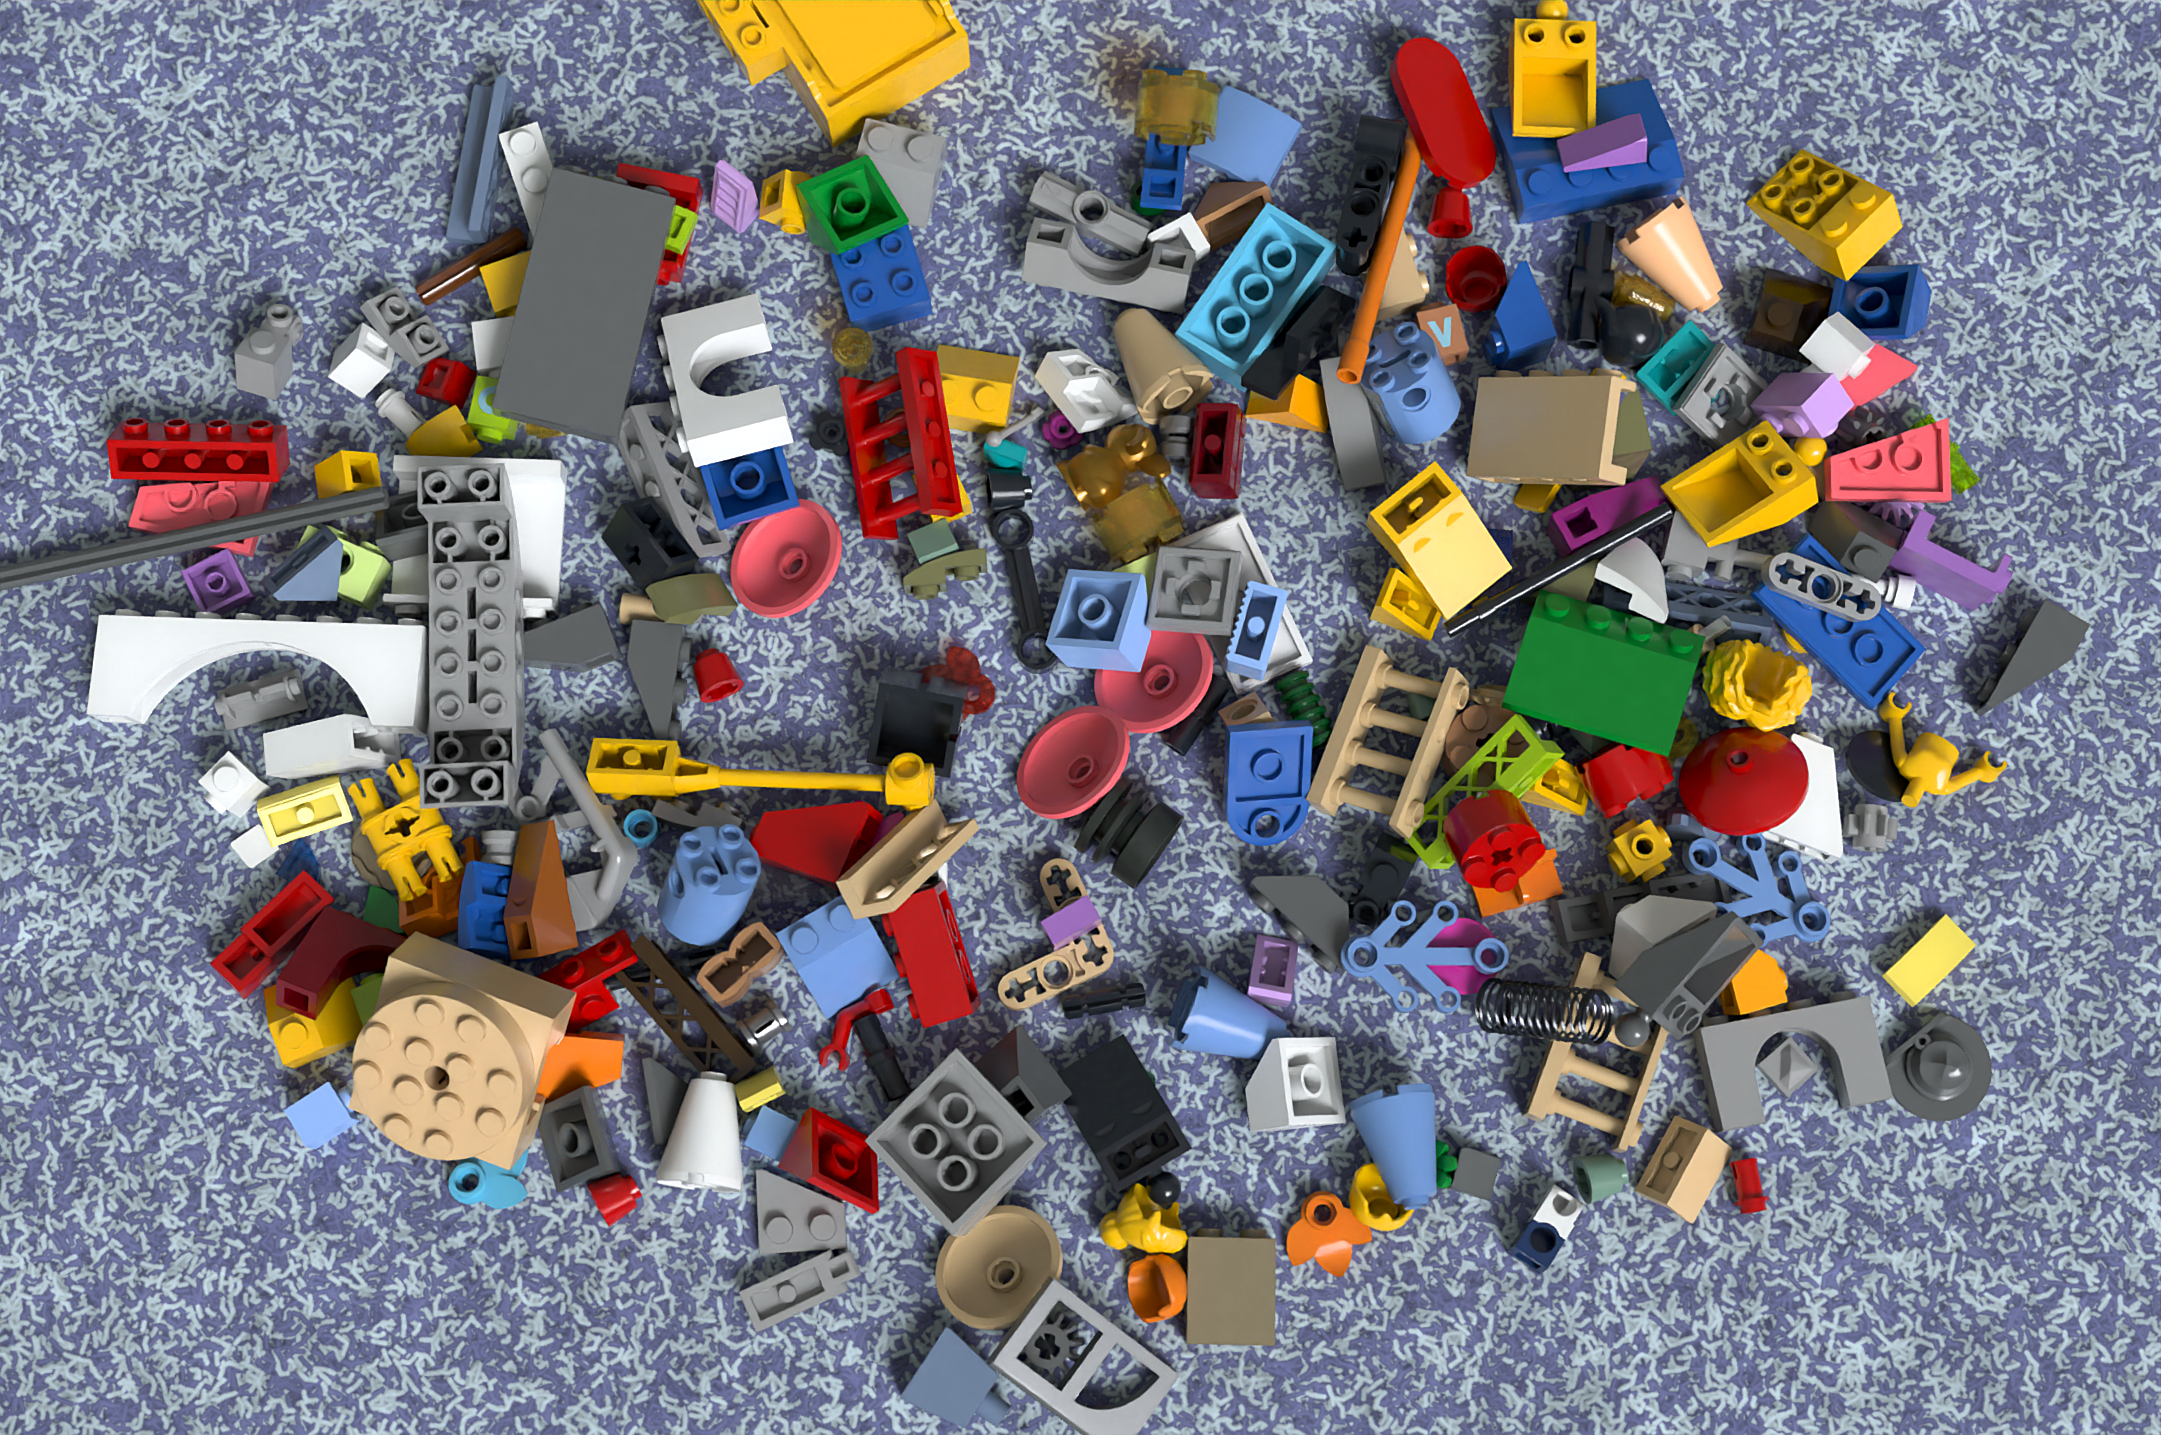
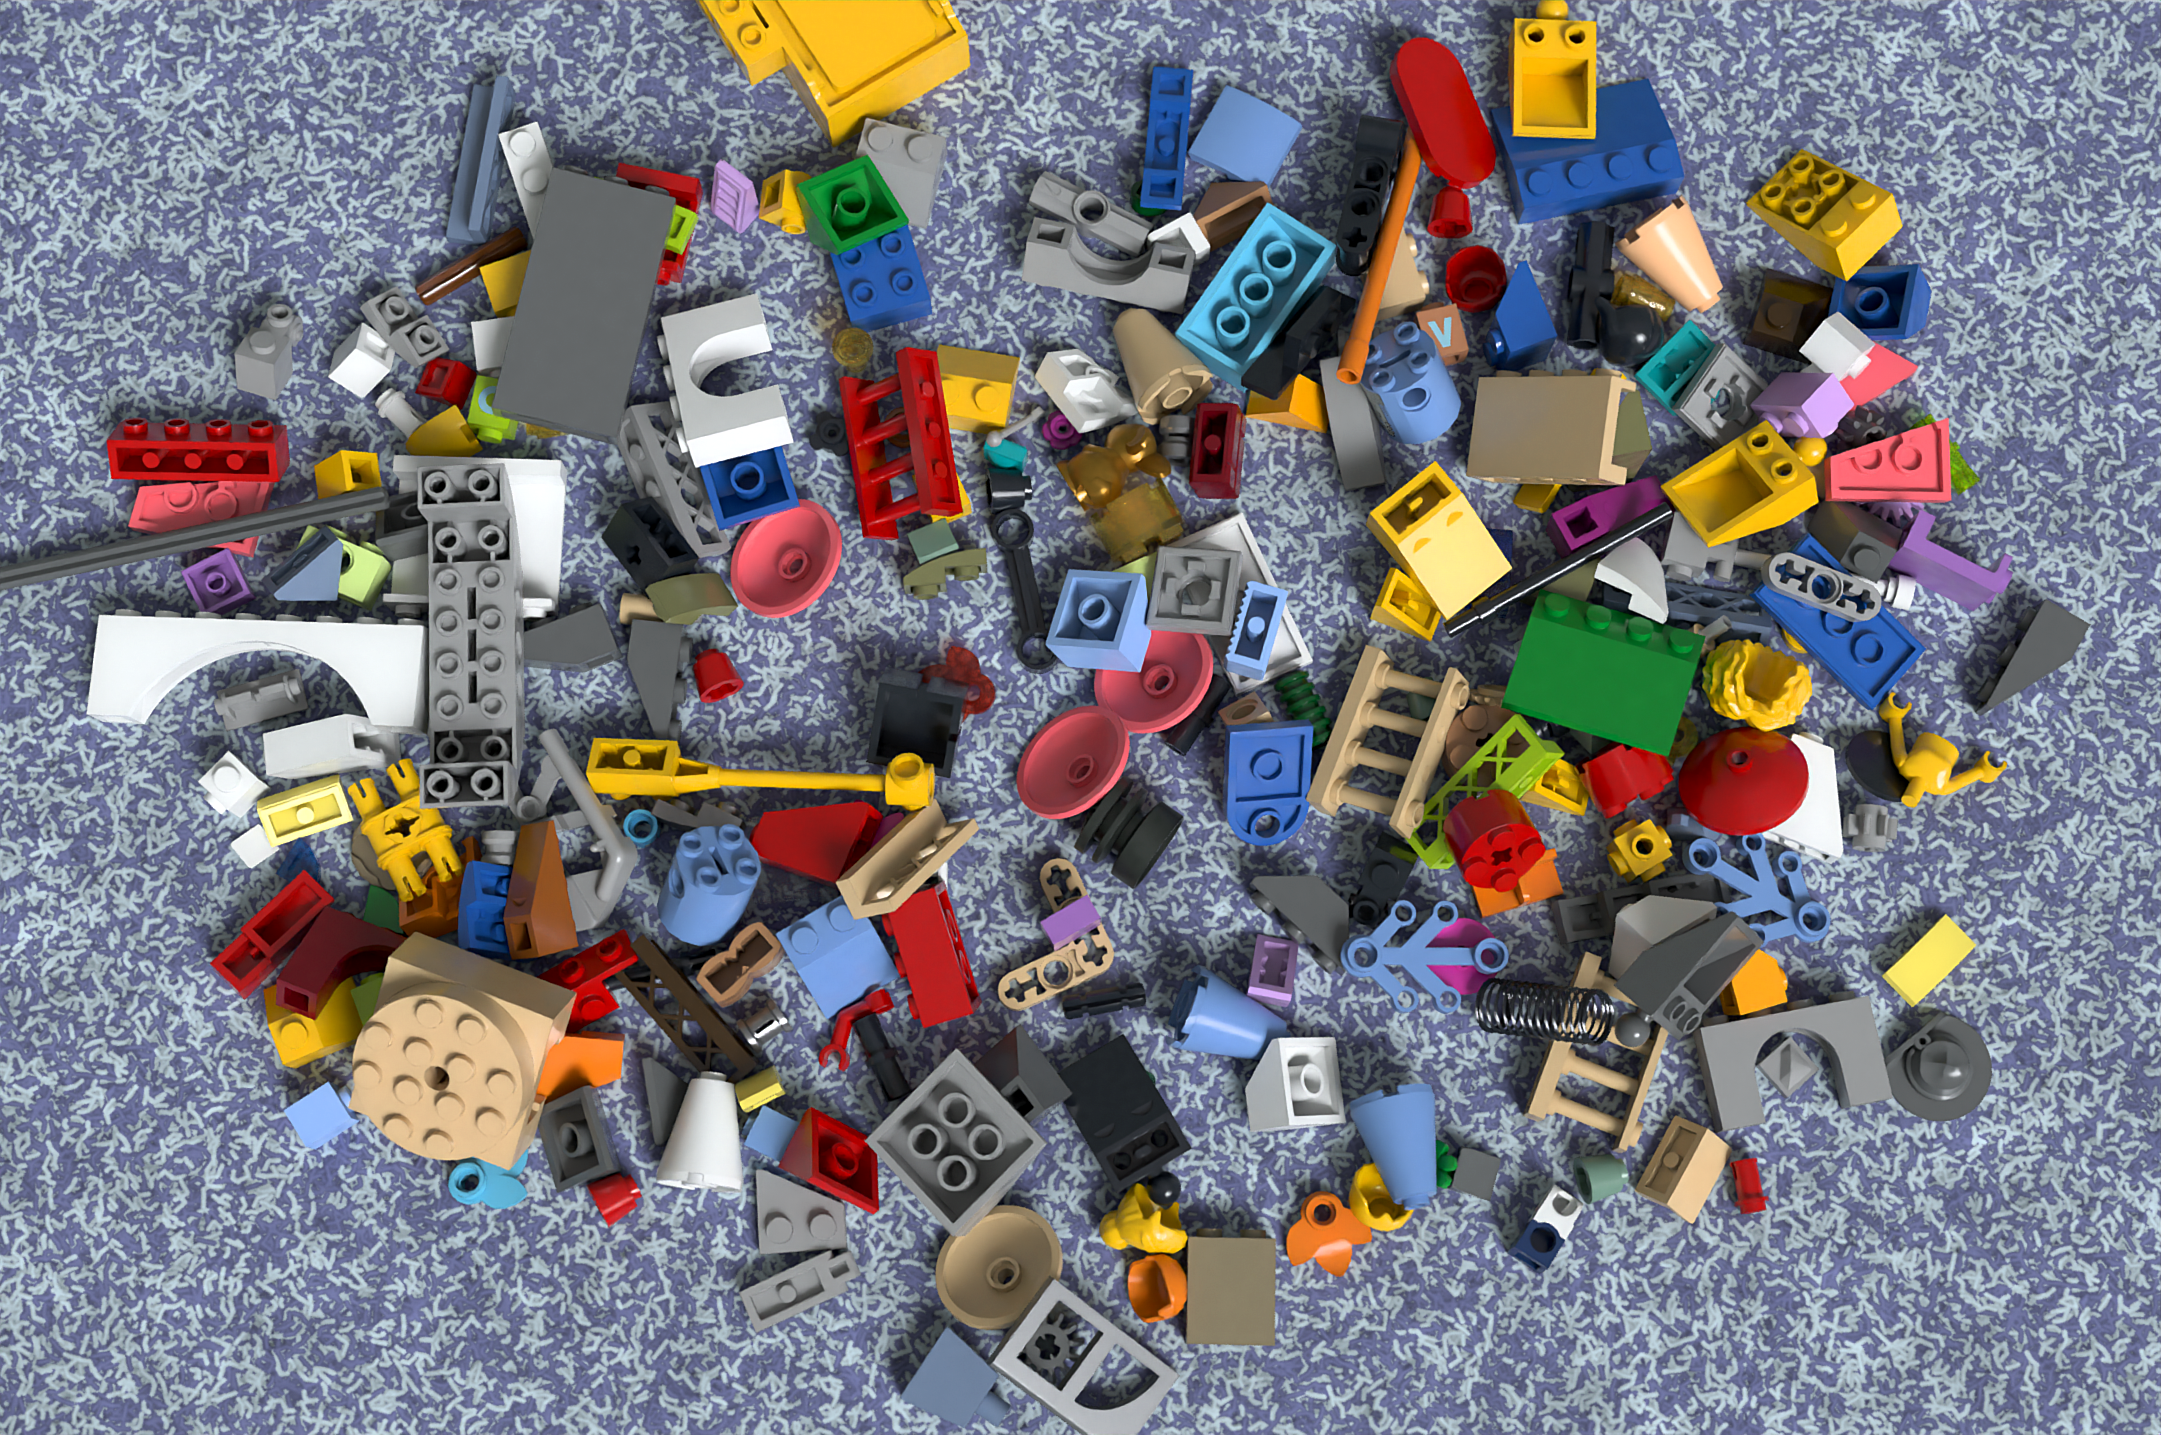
clear yellow brick [1134,69,1220,146] -> none
medium lavender slope [1557,113,1647,172] -> none

